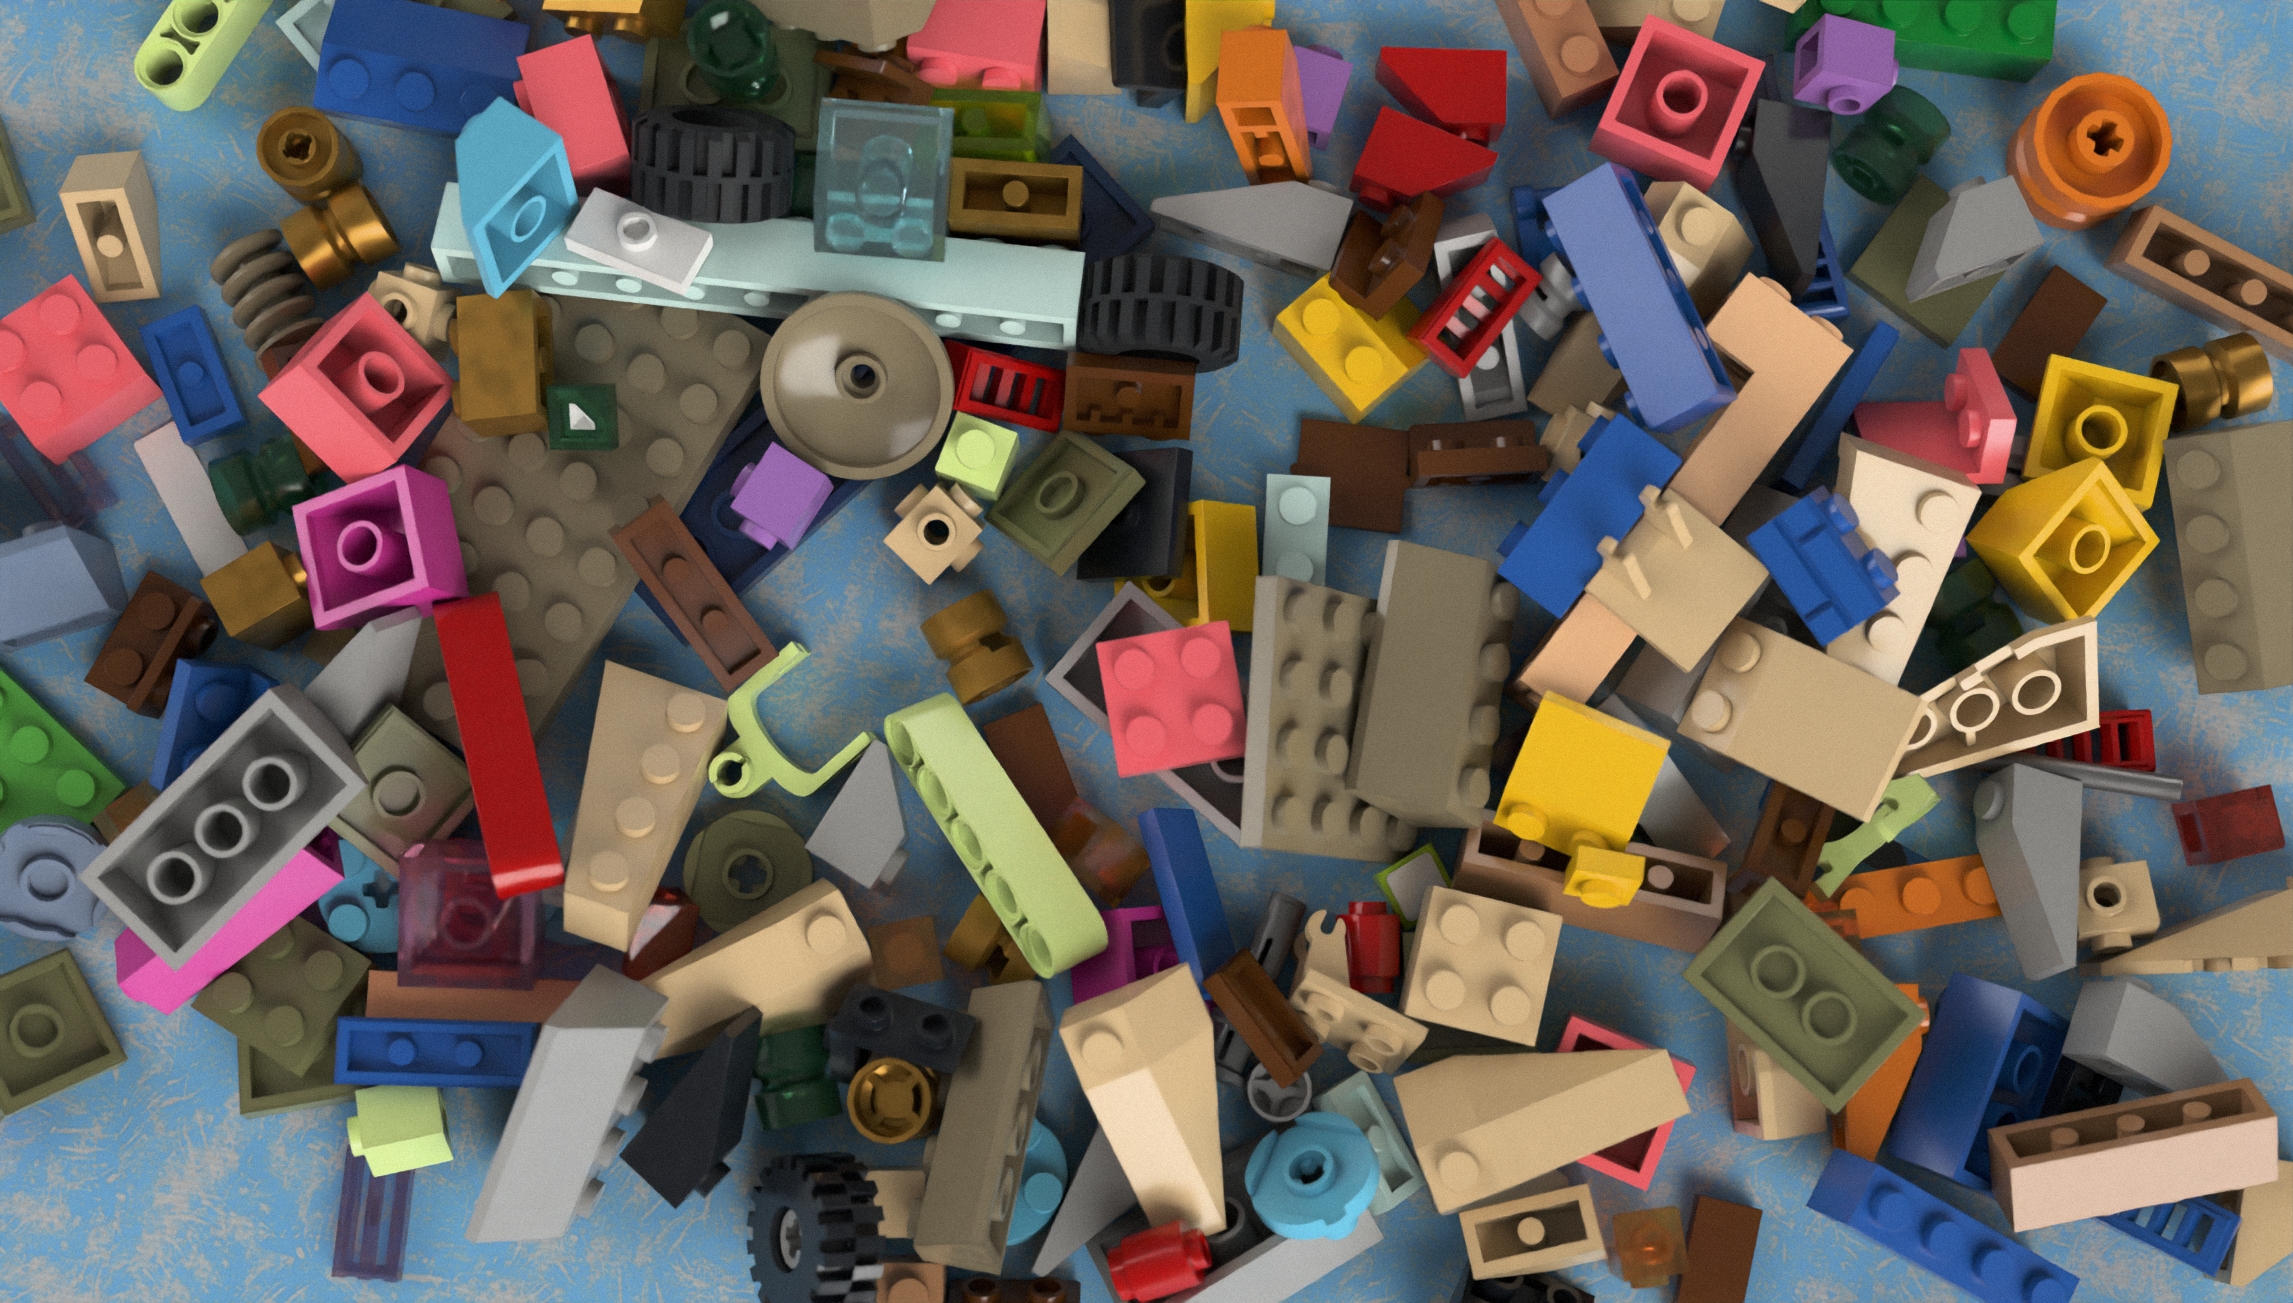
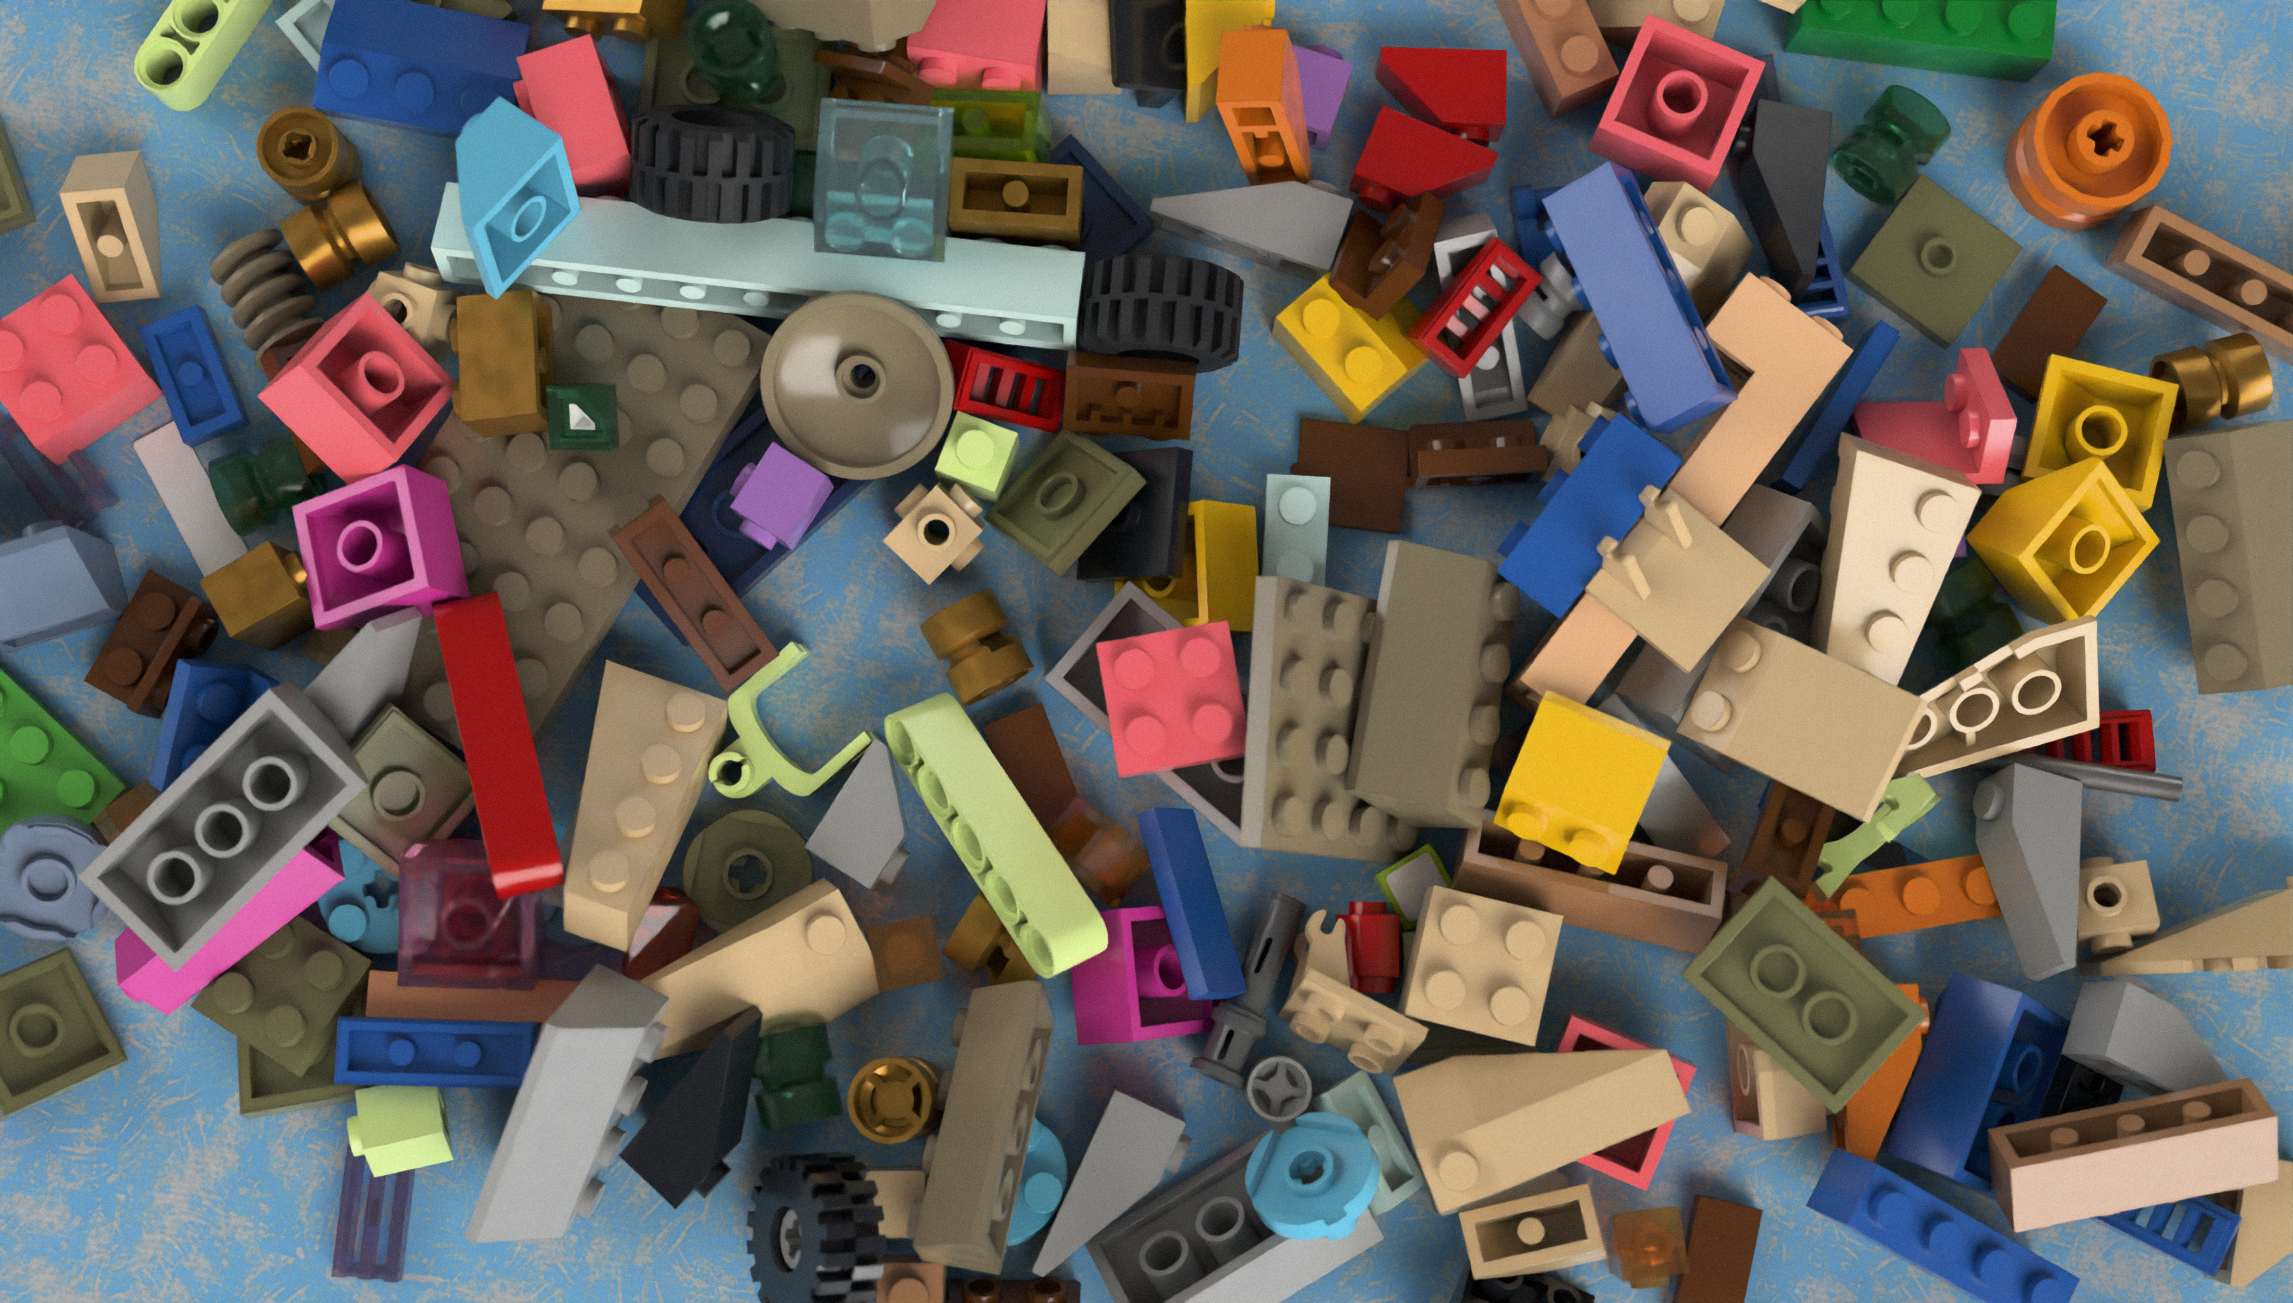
white plate [564,187,714,296] -> none
black bracket [823,981,976,1085] -> none
tan wedge [1059,961,1226,1237] -> none
red brick [1107,1218,1212,1303] -> none
reddish brown tile [1201,946,1324,1090] -> none
yellow plate [1563,845,1645,908] -> none
blue brick [1745,485,1901,647] -> none
medium lavender brick [1793,13,1899,115] -> none
light grey slope [1905,175,2045,303] -> none
clear red panel [2171,784,2286,866] -> none

